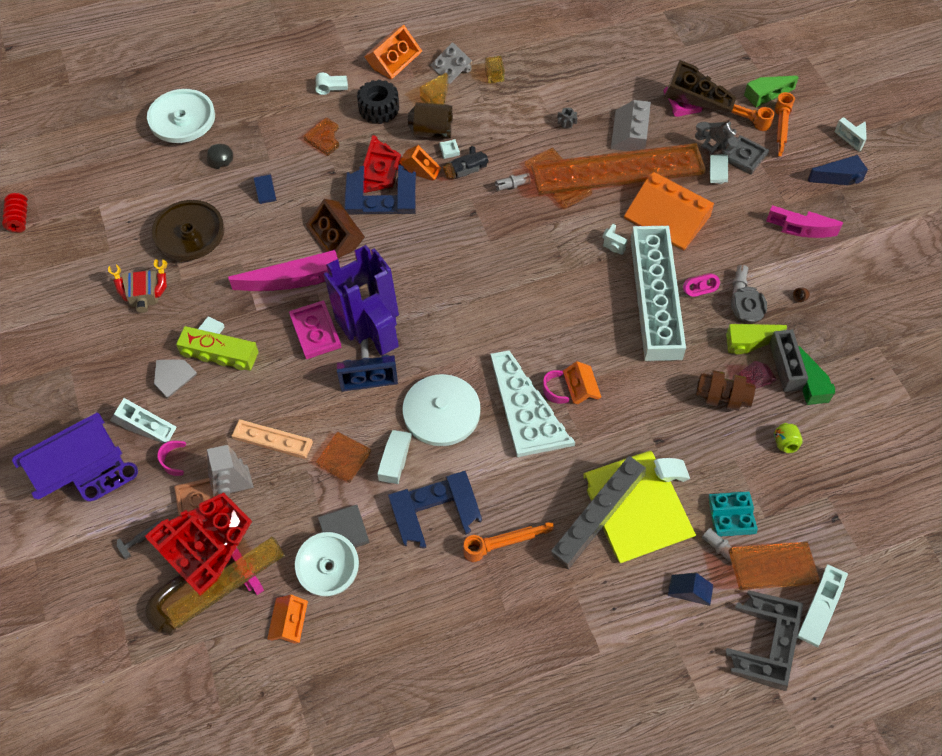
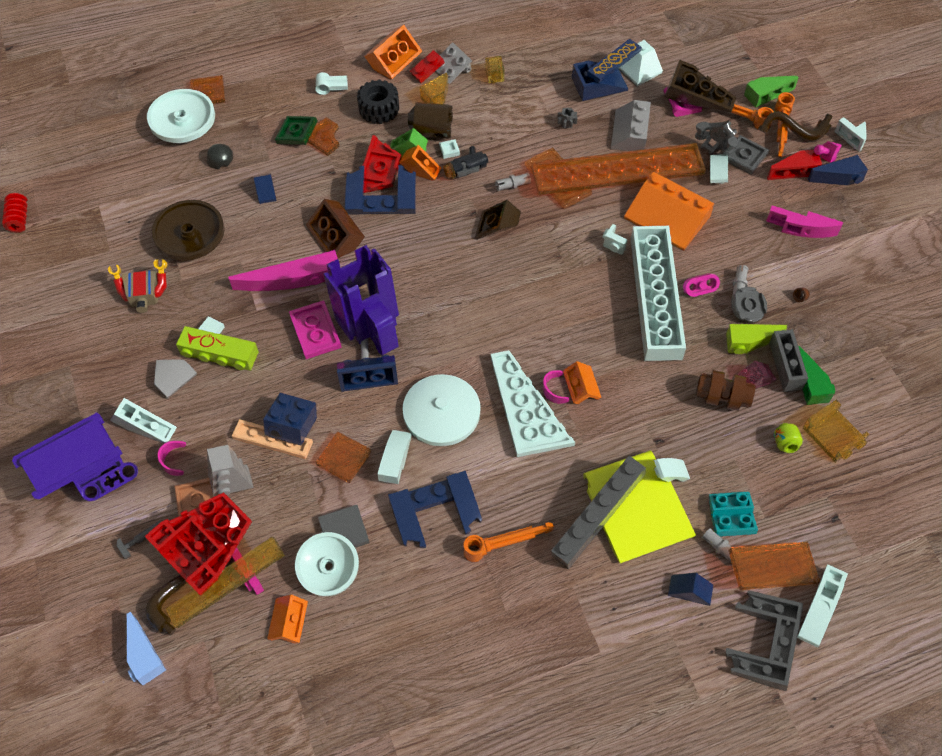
none -> light blue slope [127,612,166,685]
none -> clear orange tile [190,75,226,104]
none -> dark blue brick [263,393,317,446]
none -> dark green tile [275,116,318,145]
none -> bright green slope [390,128,428,157]
none -> red plate [410,50,445,83]
none -> dark brown slope [475,200,521,240]
none -> dark blue slope [572,61,628,101]
none -> dark blue tile [587,39,642,83]
none -> light aqua slope [619,40,663,87]
none -> dark brown animal [758,111,833,142]
none -> red slope [767,150,822,180]
none -> clear yellow panel [803,399,870,463]
none -> dark pink piece [814,141,842,163]

